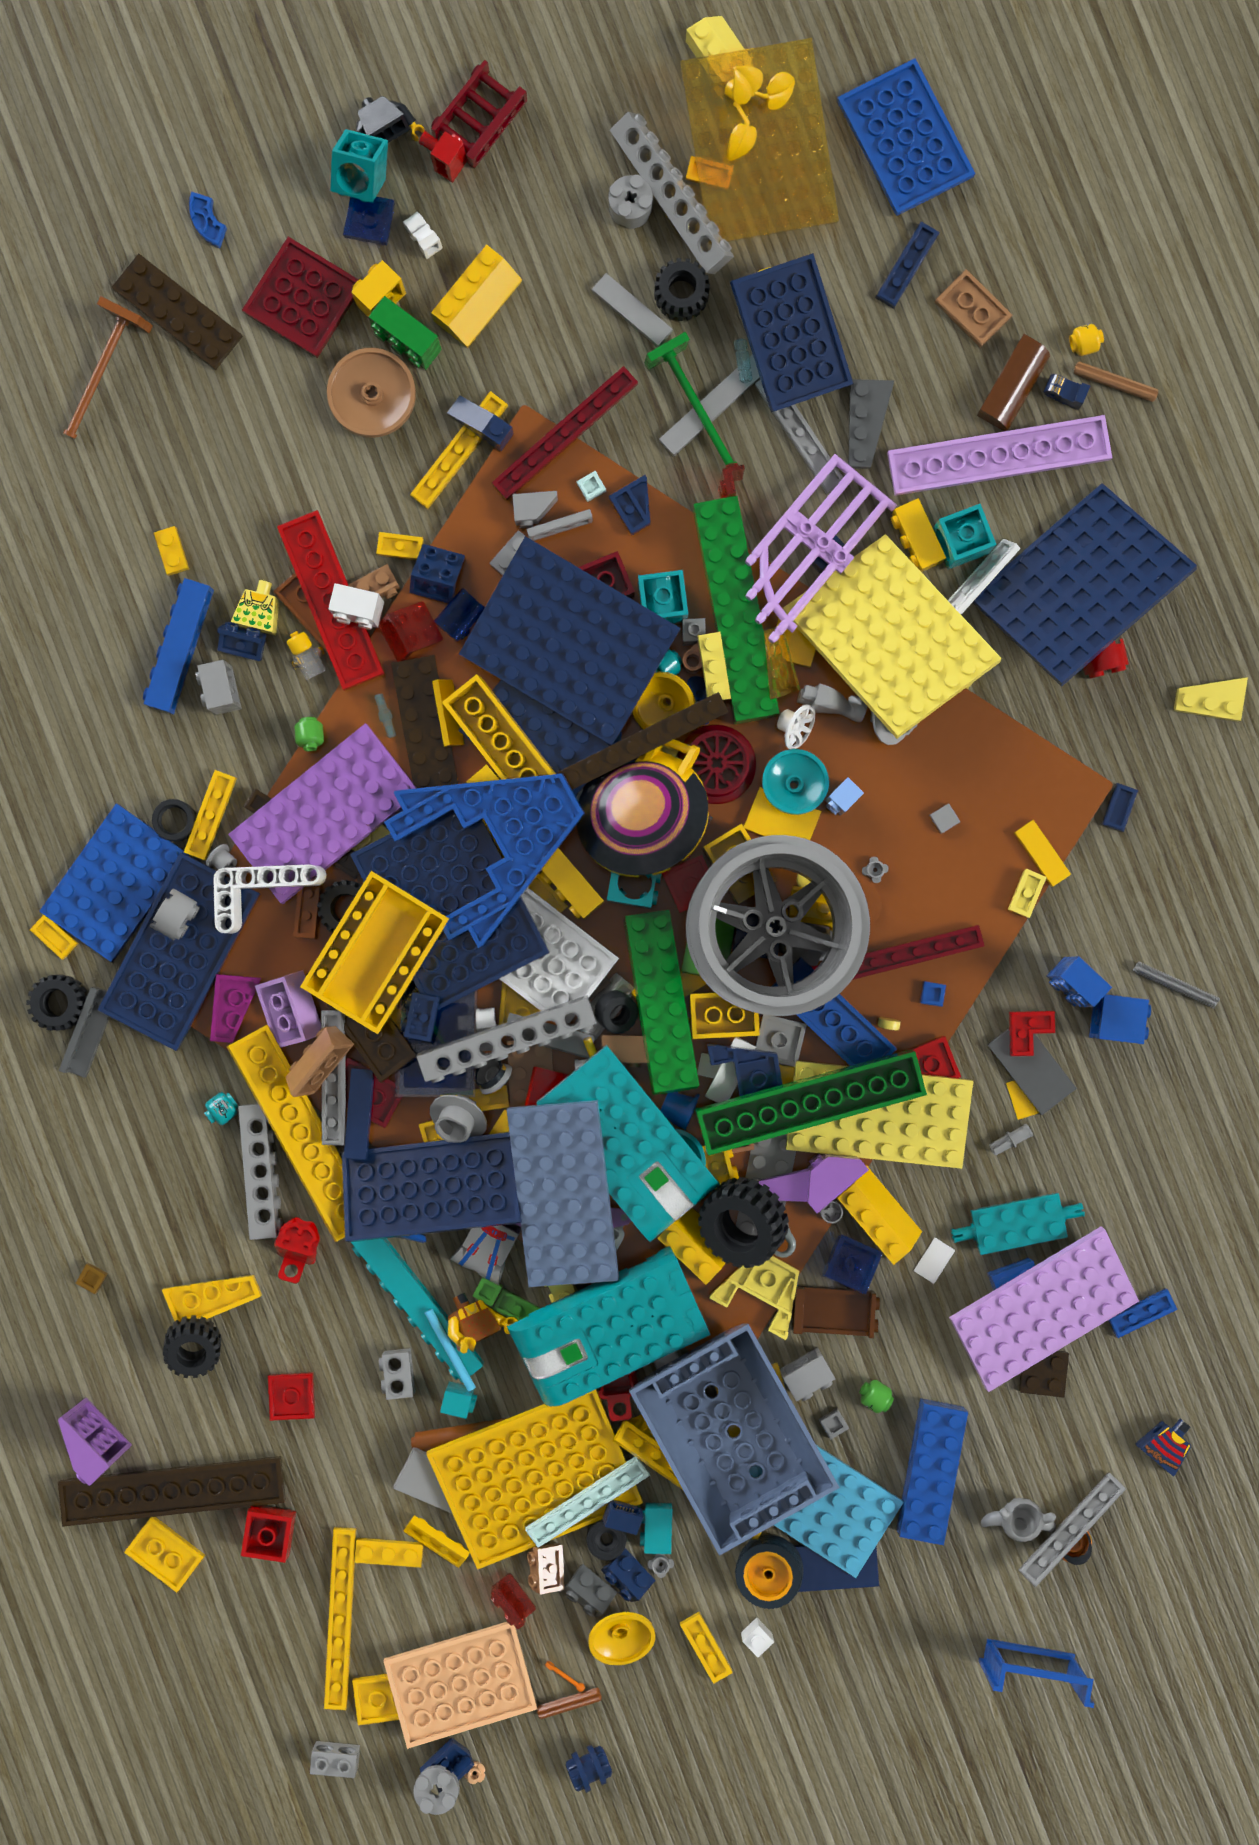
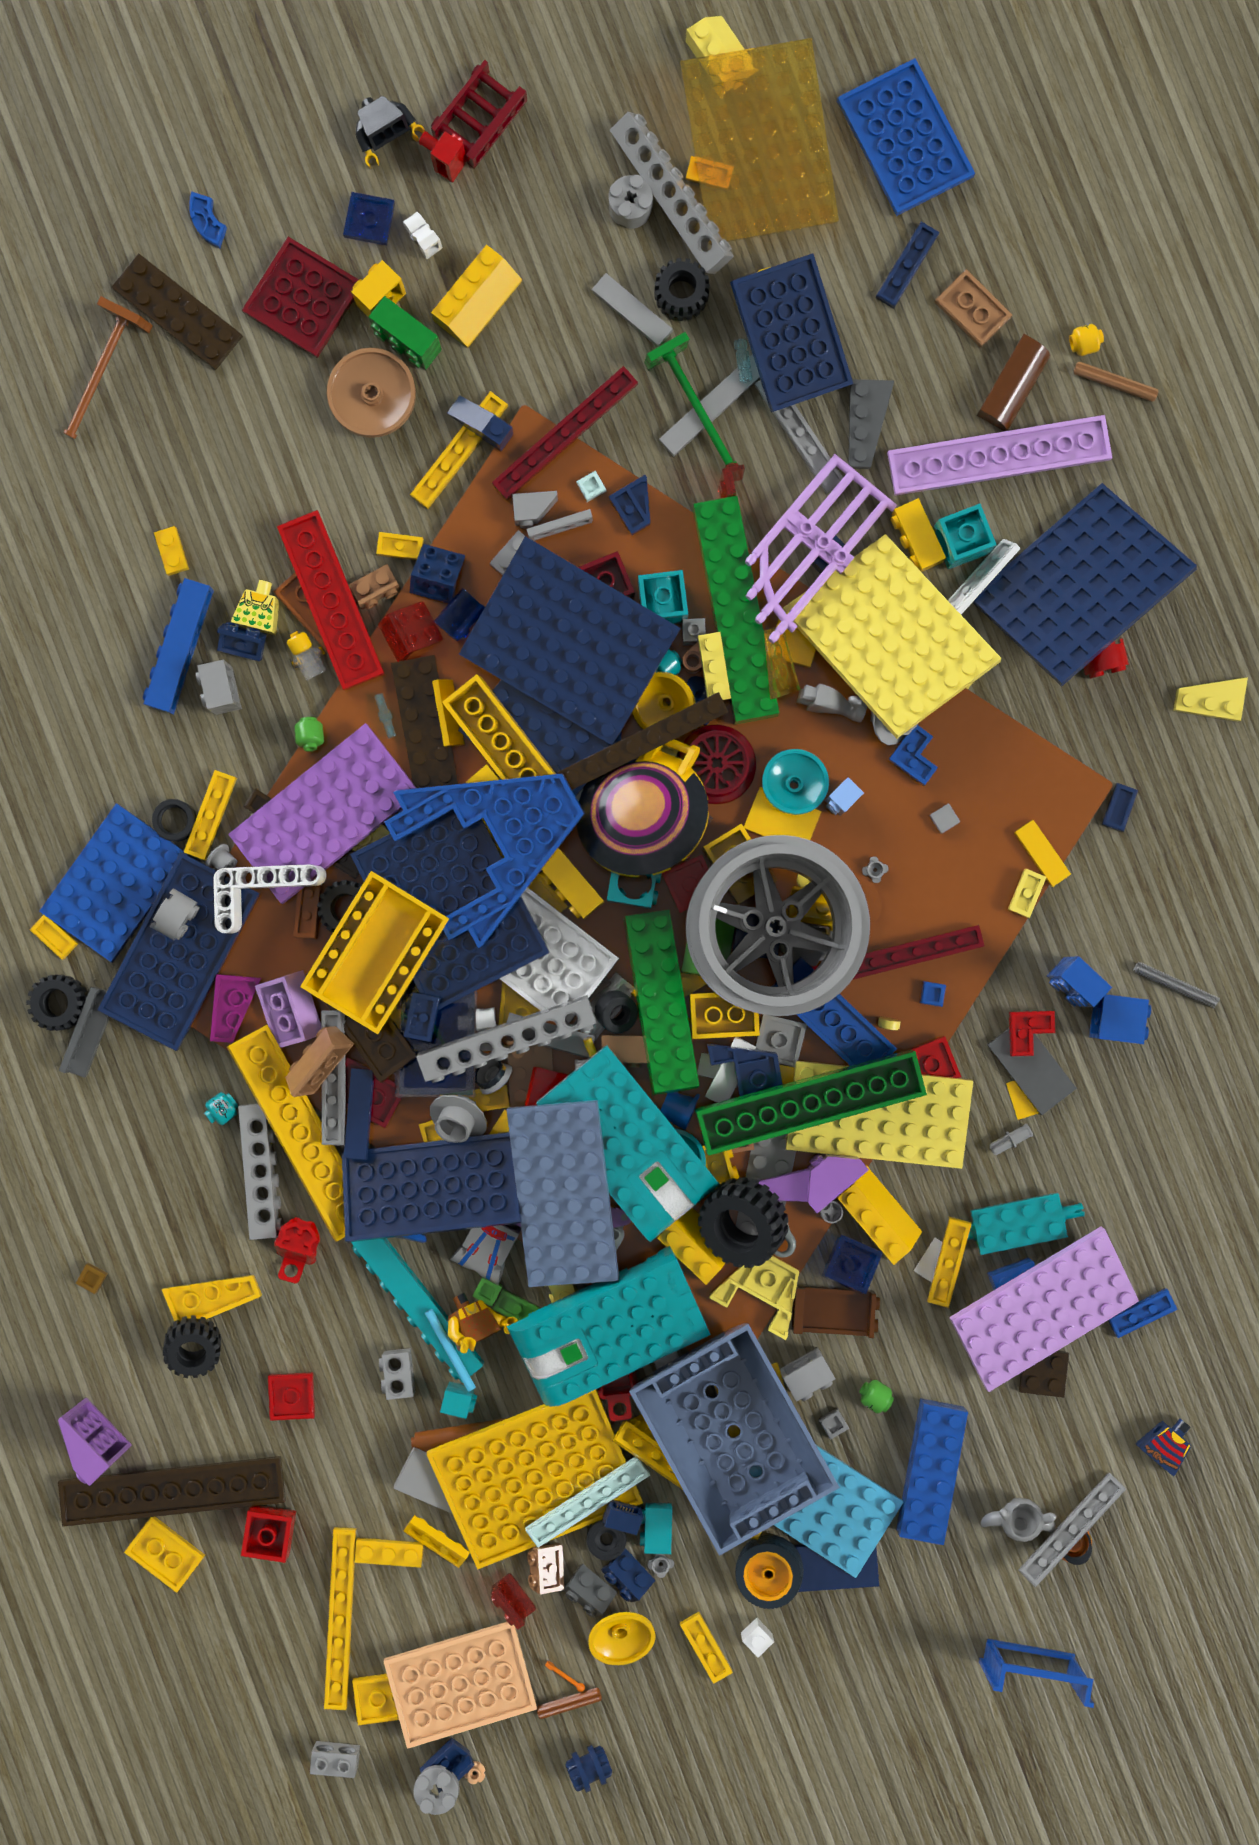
white brick [328,583,384,630] -> none
teal brick [330,129,388,202] -> none
yellow plant [725,65,795,161] -> none
white wheel [777,704,815,749] -> none
dark blue leg [1043,374,1090,410] -> none
none -> blue plate [888,725,938,786]
none -> yellow tile [927,1217,971,1308]

